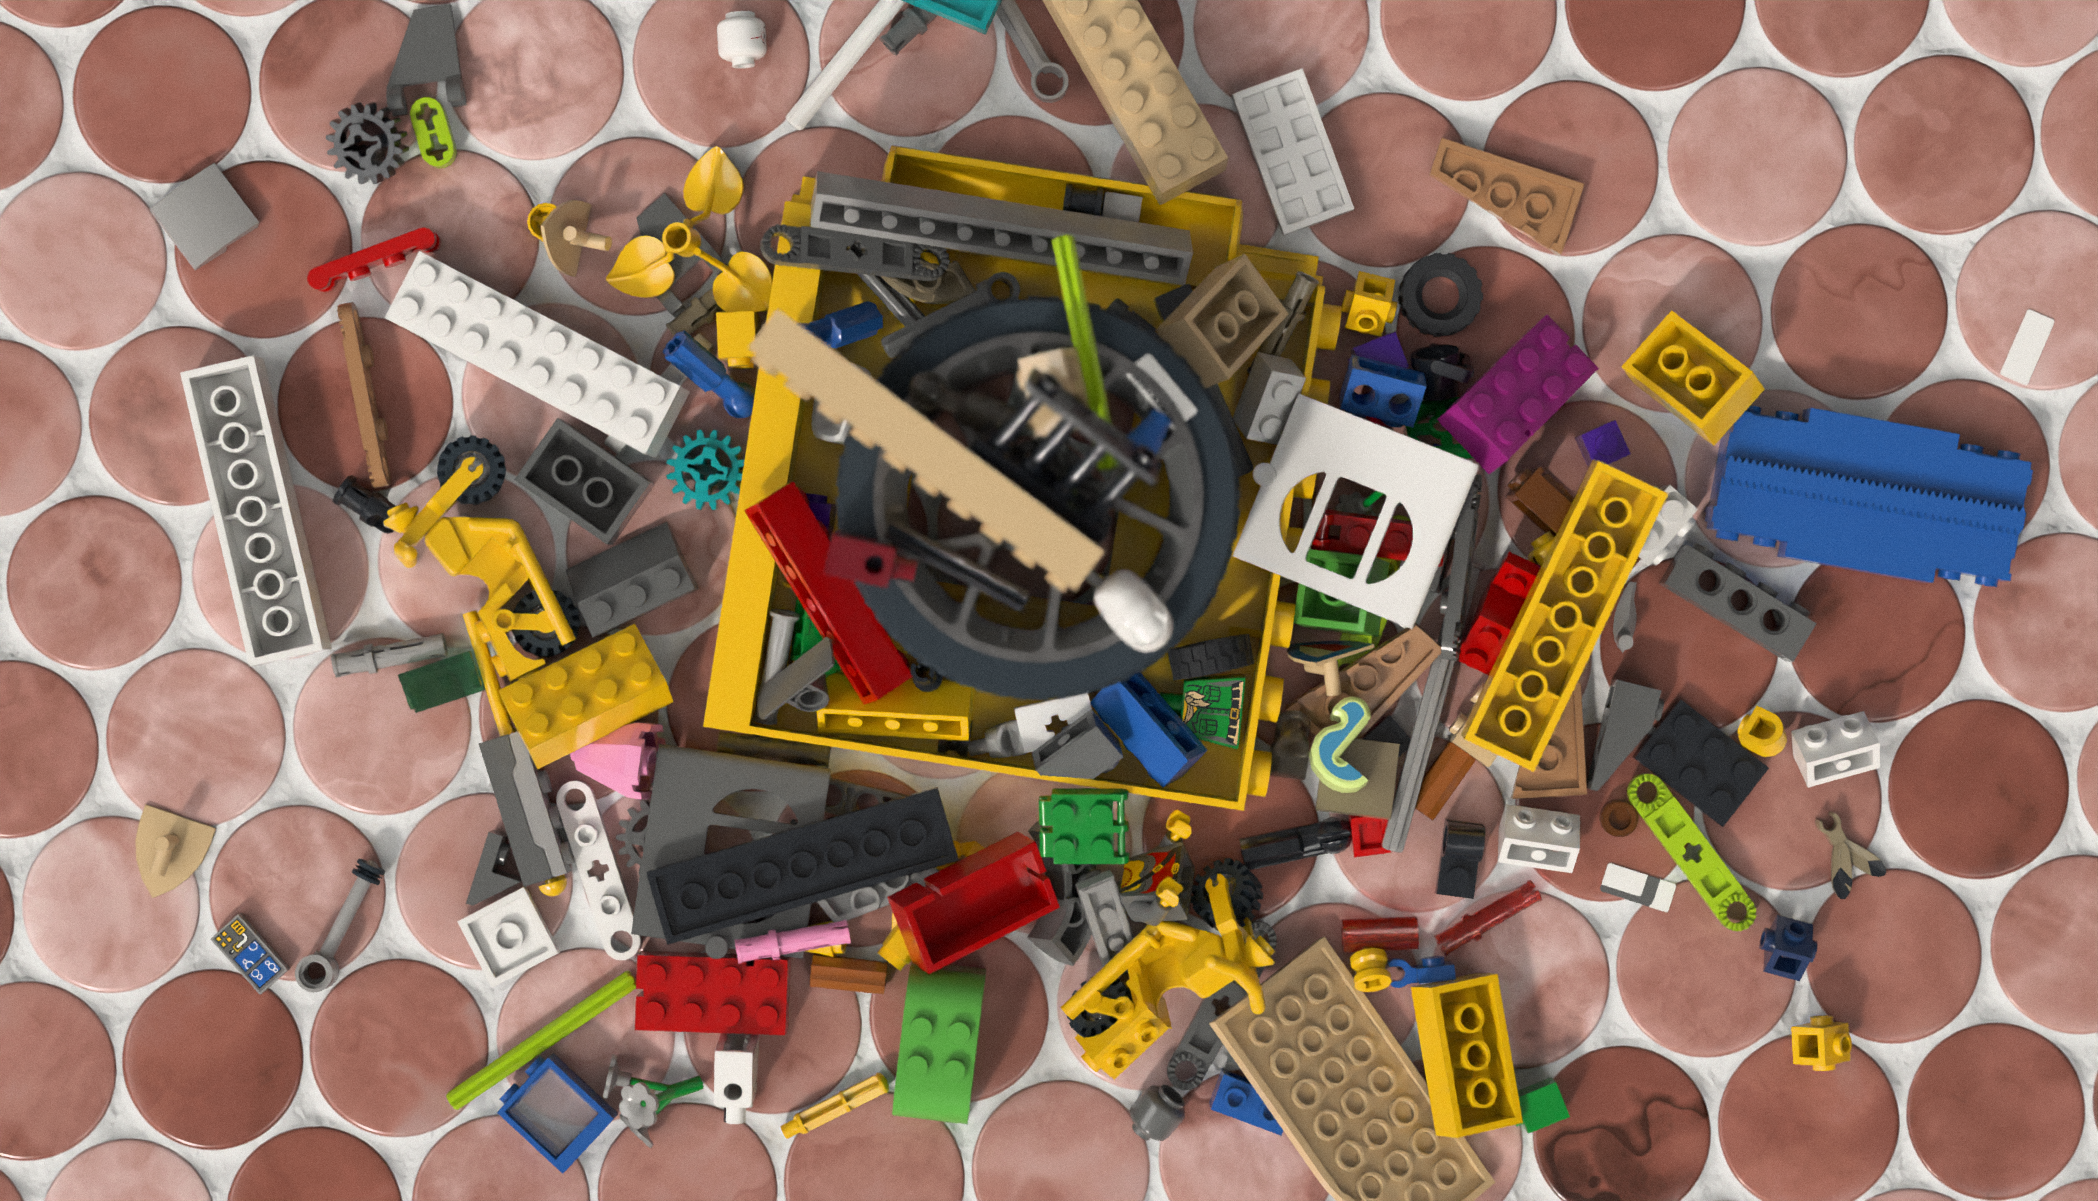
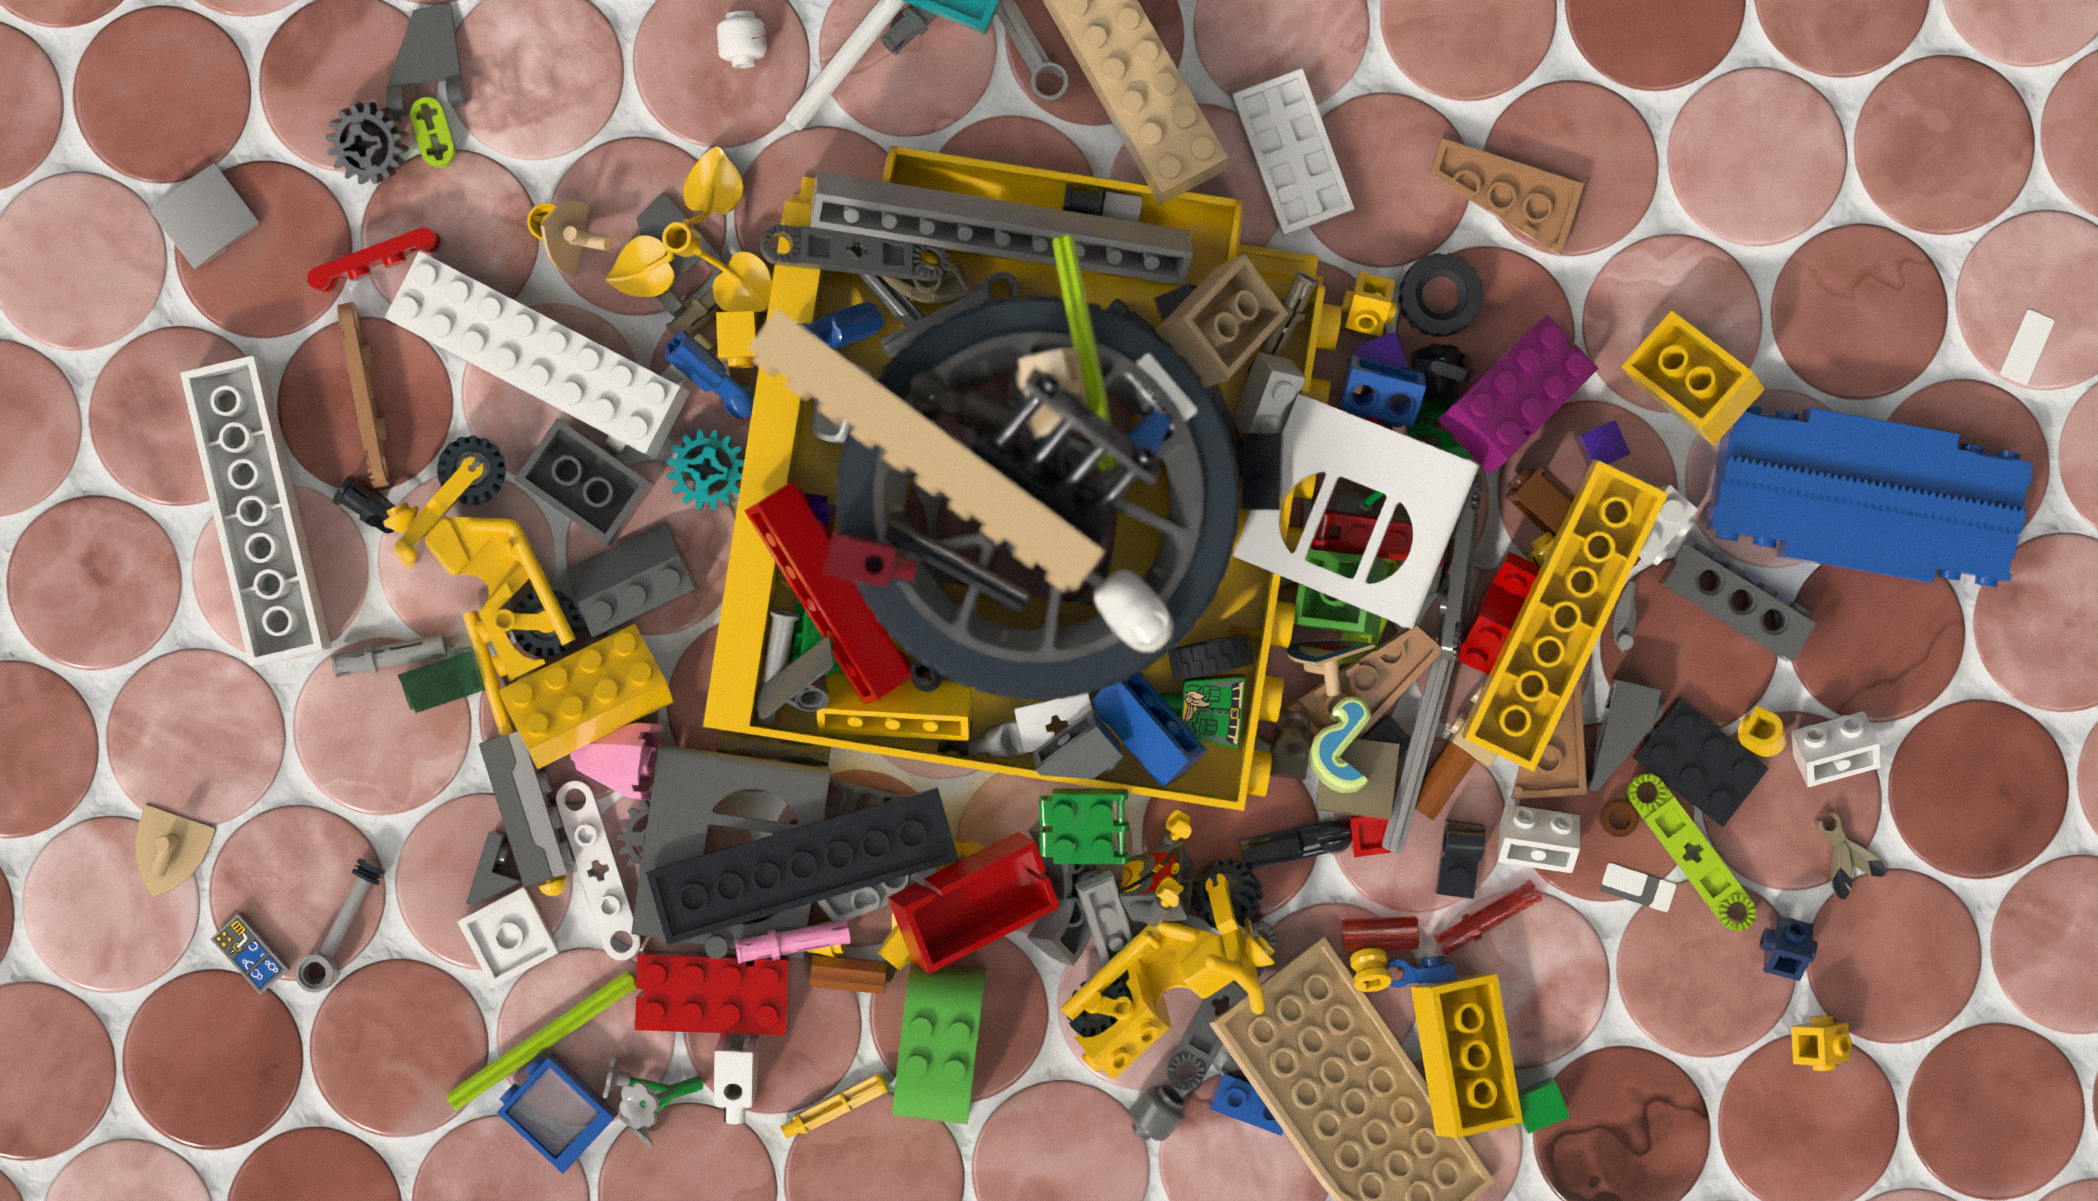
none -> black plate [1242,433,1284,511]

